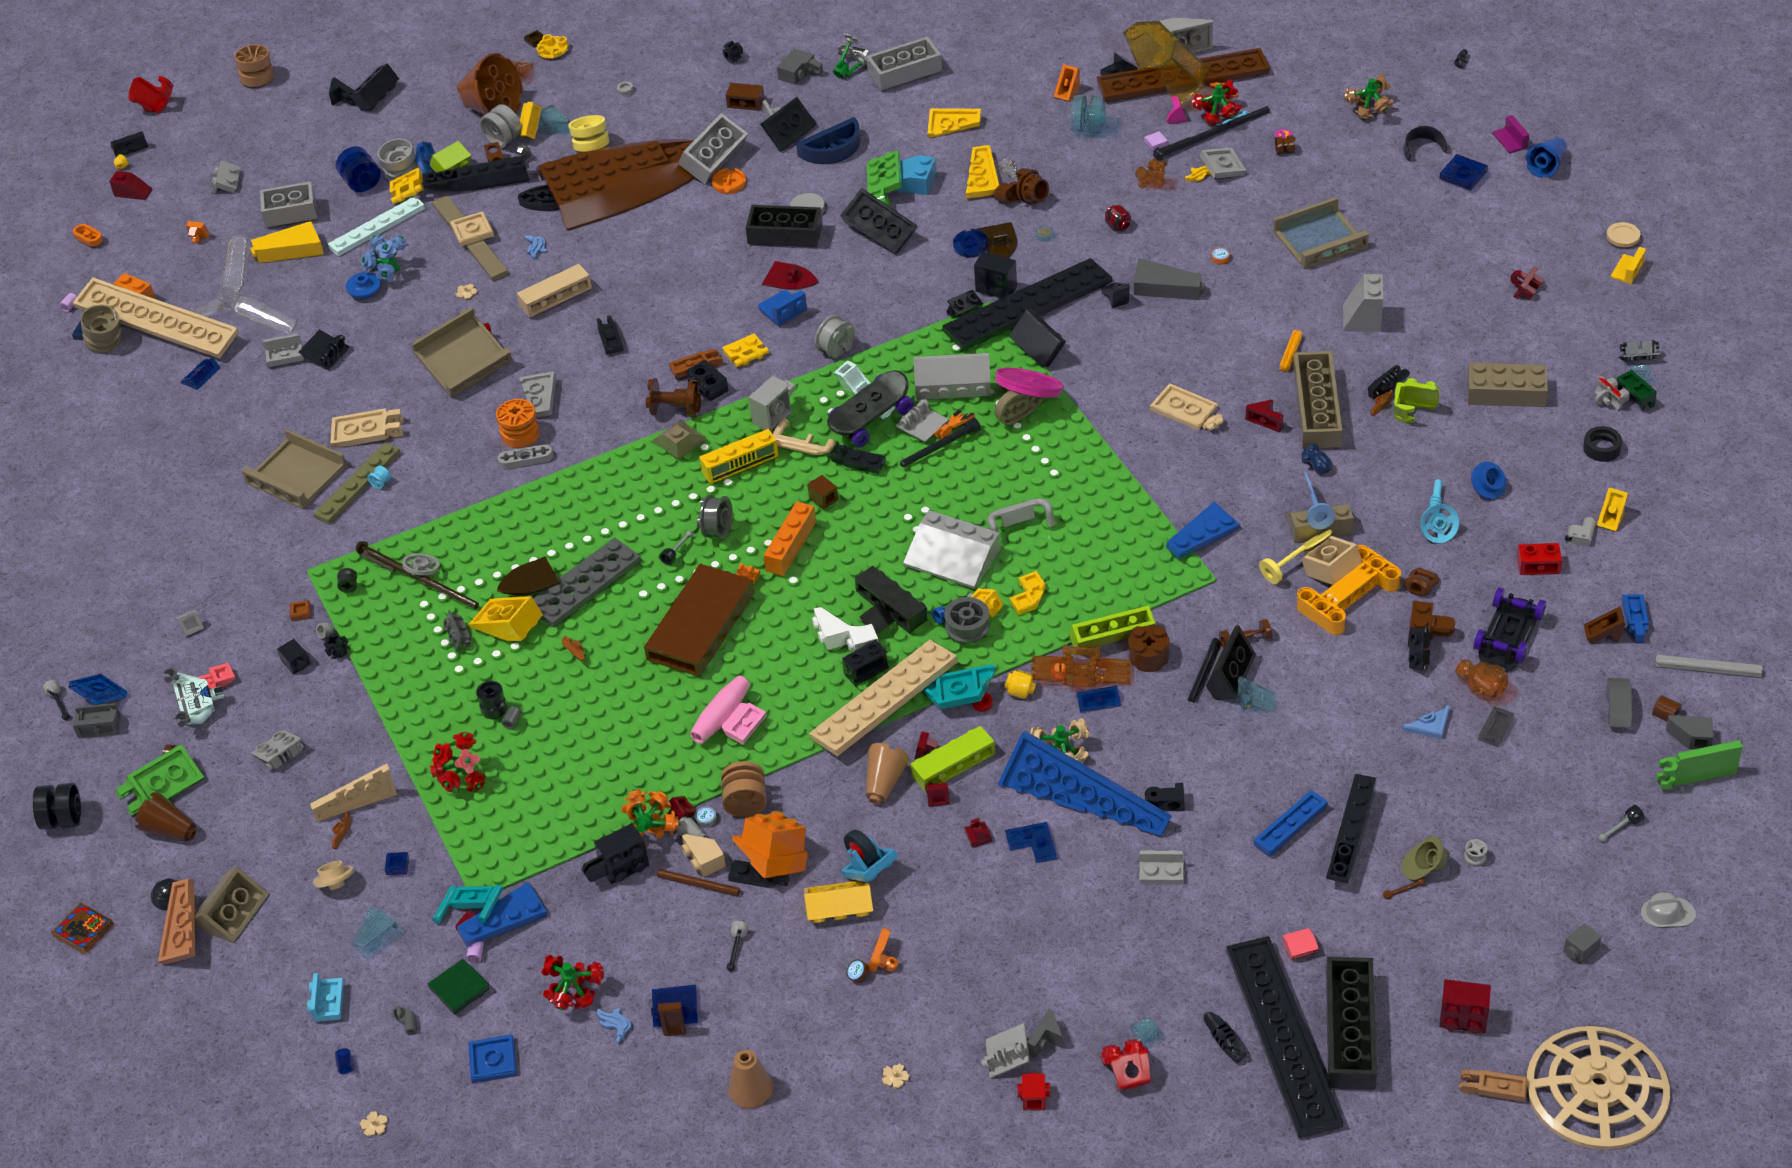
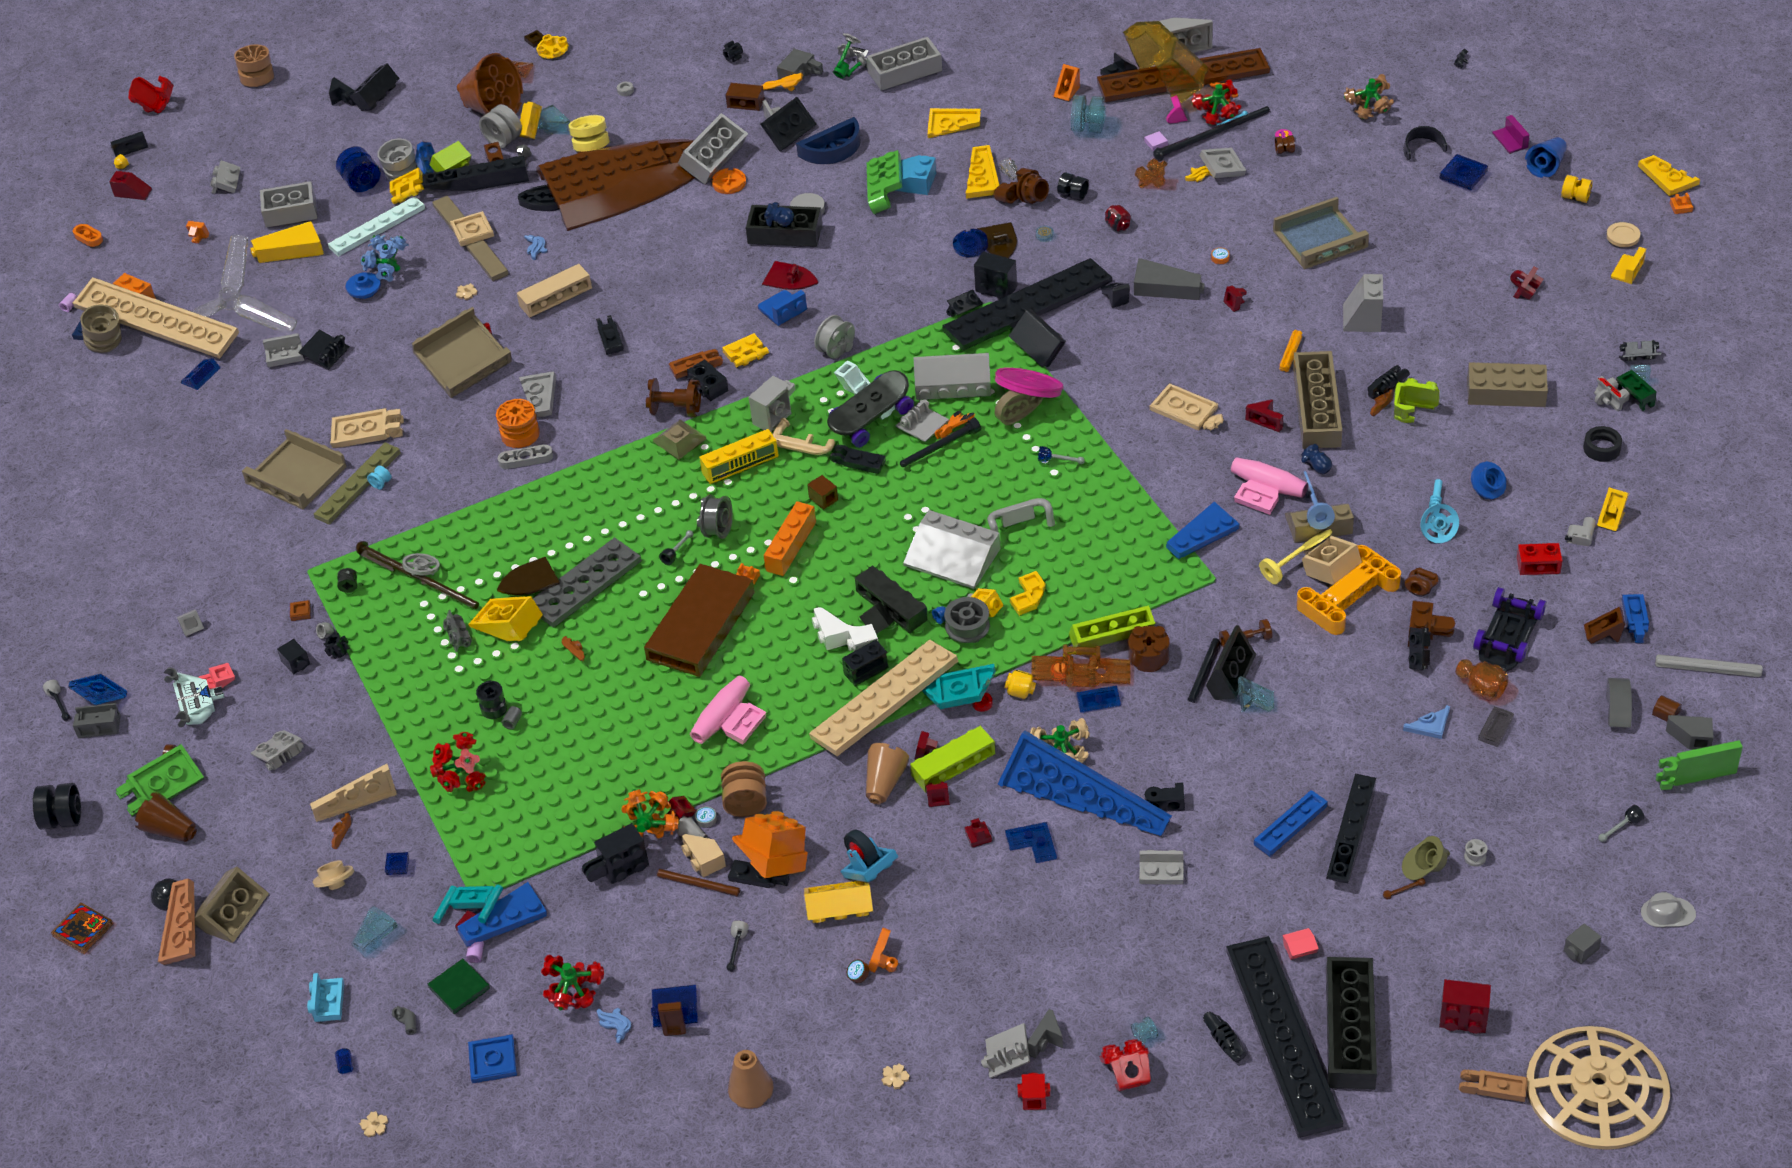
black hinge [840,188,918,255] -> none
none -> light orange piece [761,73,803,91]
none -> dark blue animal [764,202,794,227]
none -> hinge [1038,446,1085,464]
none -> black wheel [1057,172,1089,201]
none -> dark red tile [1223,285,1247,312]
none -> bright pink plate [1231,457,1308,515]
none -> yellow wheel [1561,175,1593,203]
none -> yellow wing [1638,155,1700,196]
none -> orange tile [1670,193,1693,214]

